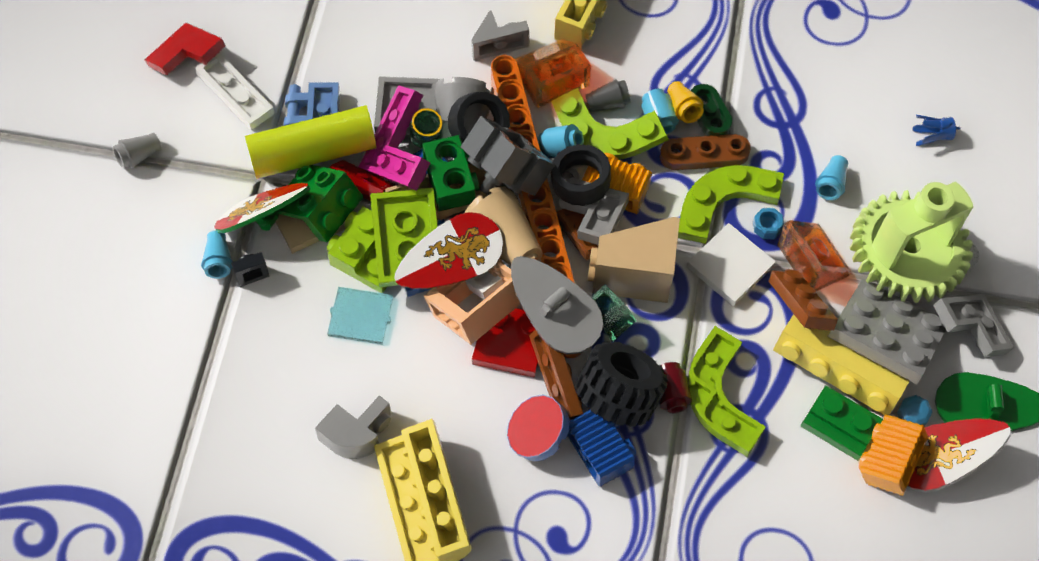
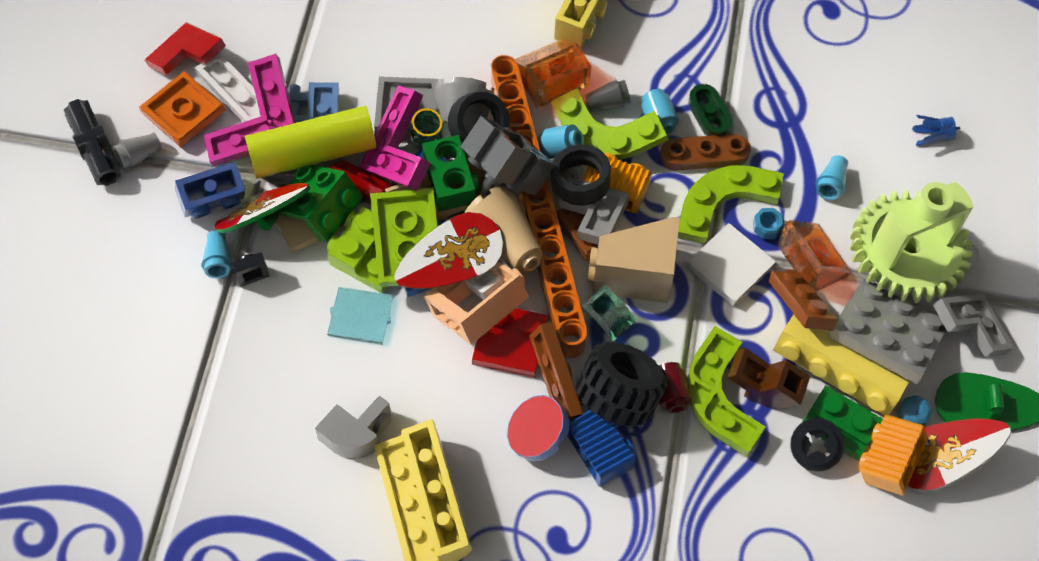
light grey slope [472,10,530,61] -> none
light grey shield [511,256,603,354] -> none
yellow cone [667,81,704,123] -> none
none -> black piece [63,99,122,186]
none -> orange plate [139,71,226,148]
none -> blue brick [175,162,246,219]
none -> dark pink plate [204,54,296,166]
none -> reddish brown brick [727,348,811,408]
none -> black gear [790,418,845,472]

